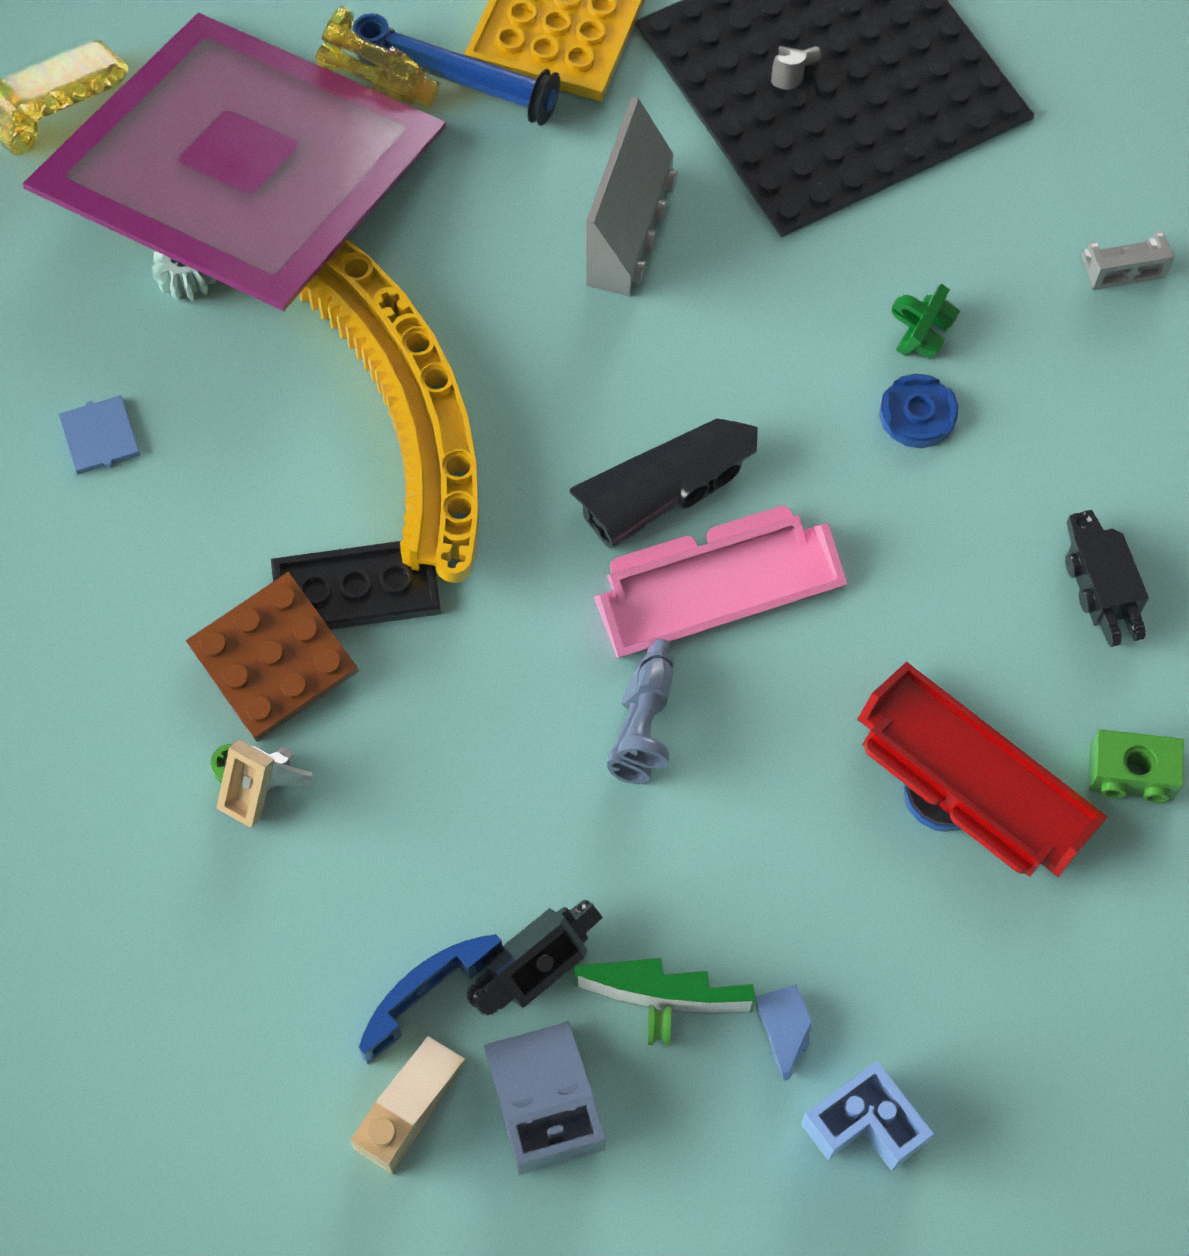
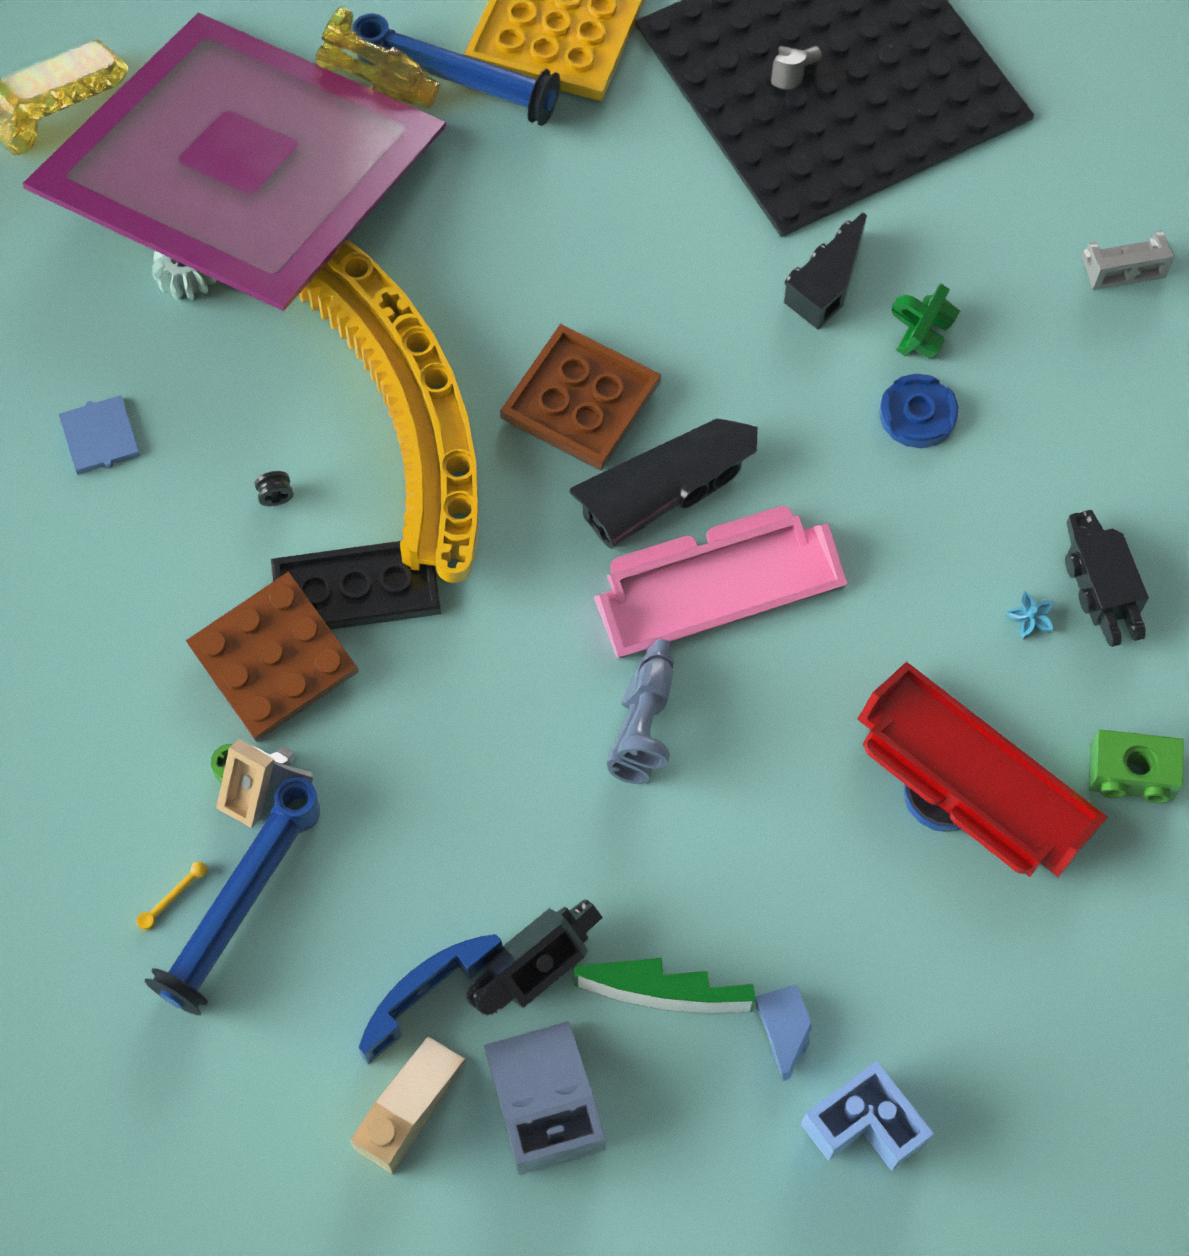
light grey slope [586,96,678,297] -> none
bright green bush [648,1005,671,1046] -> none
none -> yellow hinge [137,862,208,931]
none -> blue piece [145,777,320,1015]
none -> black bush [254,471,294,506]
none -> dark orange plate [500,323,661,471]
none -> black slope [784,212,867,330]
none -> medium azure plant [1006,591,1054,639]

